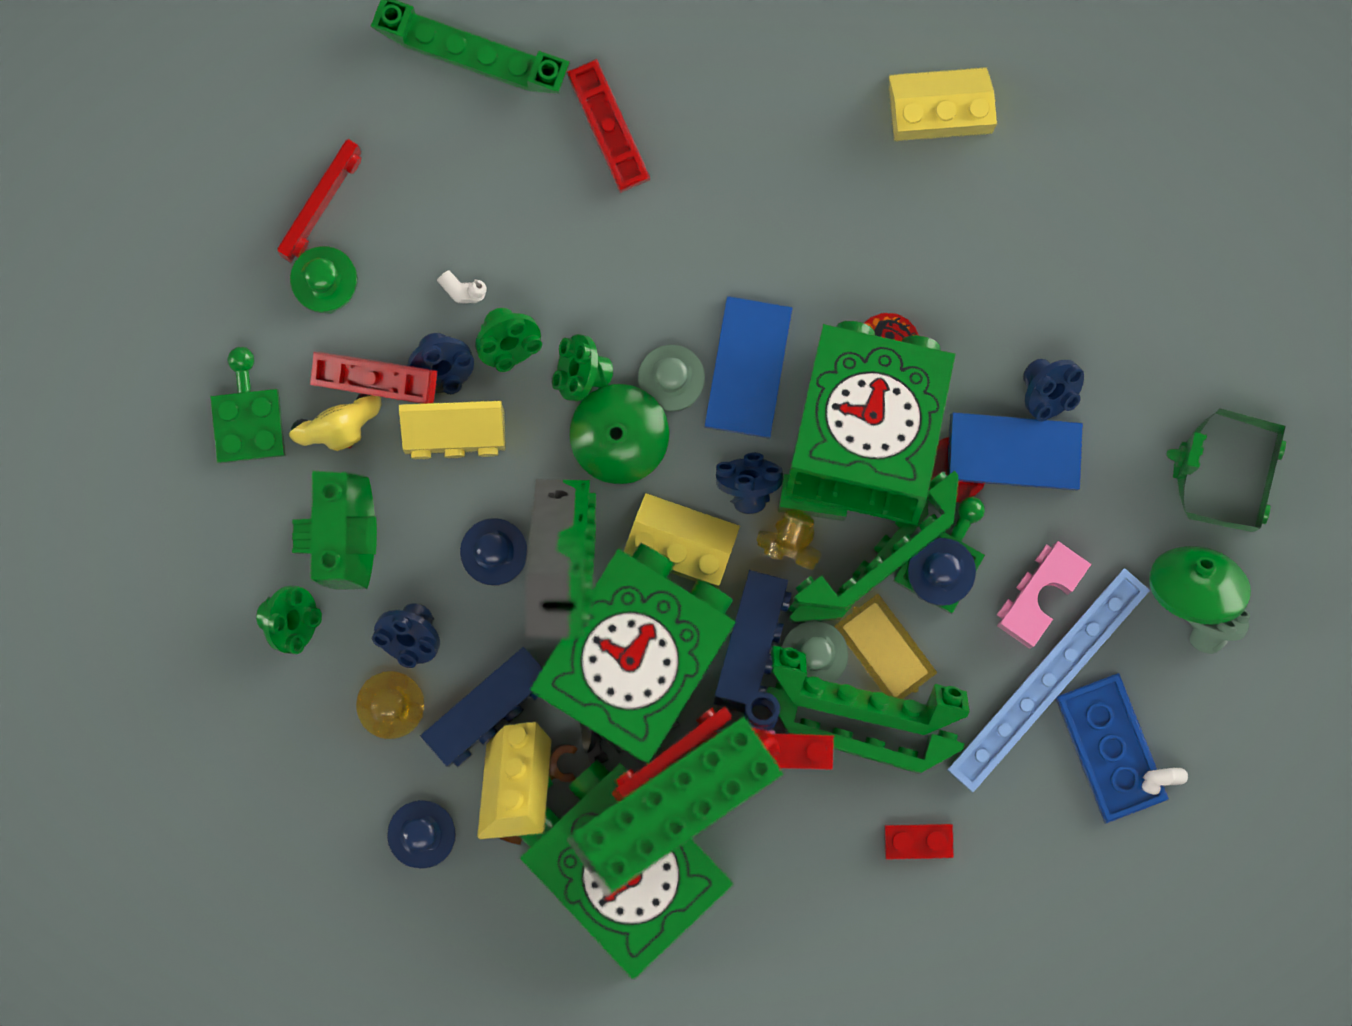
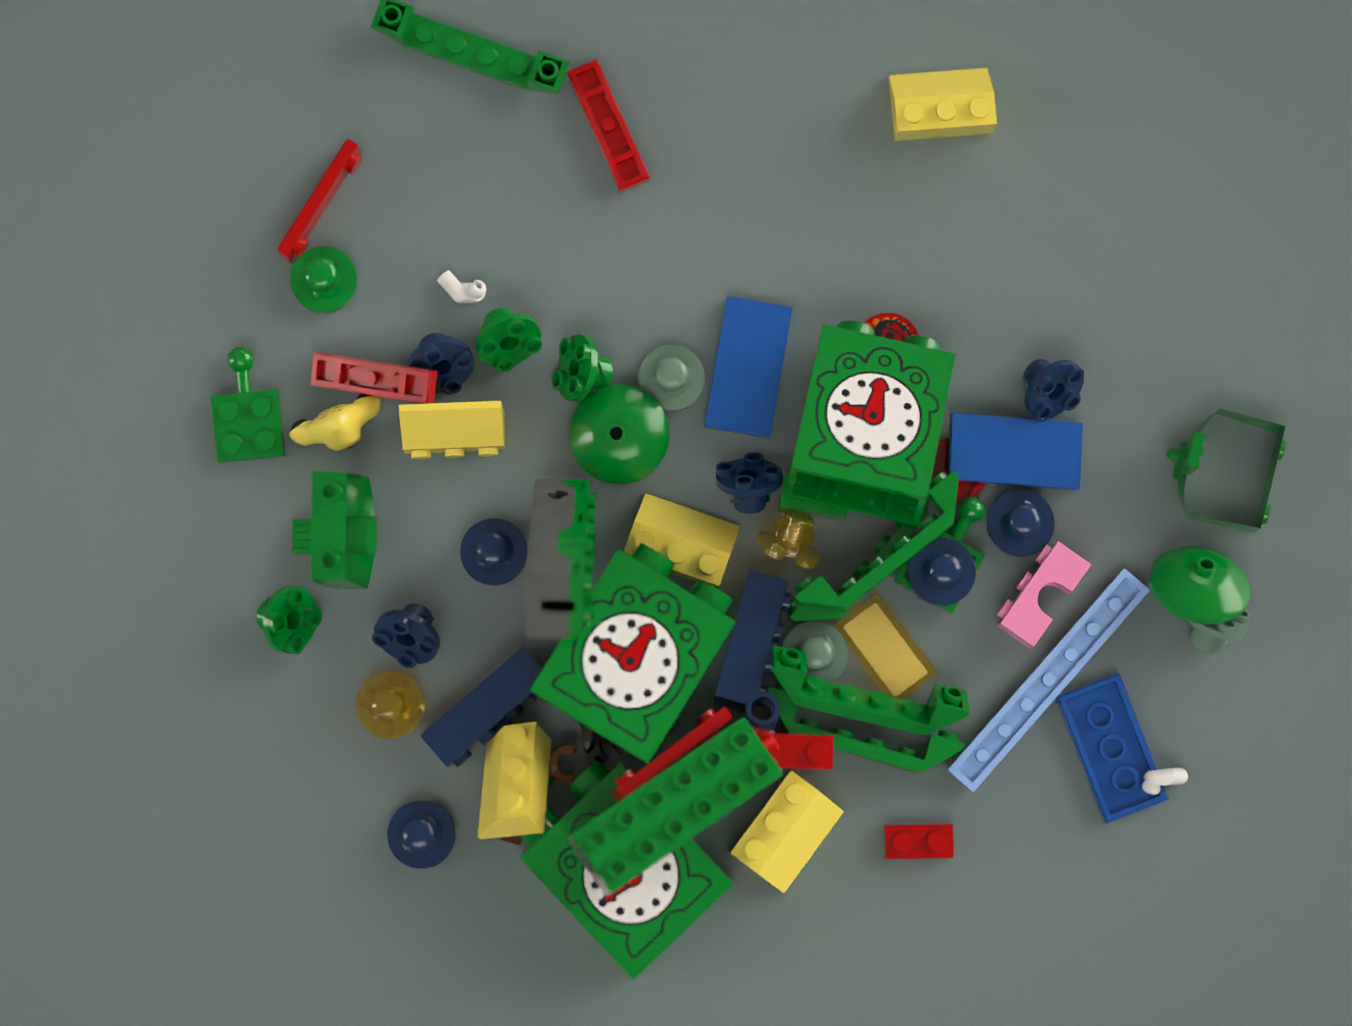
none -> light yellow slope [729,770,844,894]
none -> dark blue plate [987,490,1055,557]

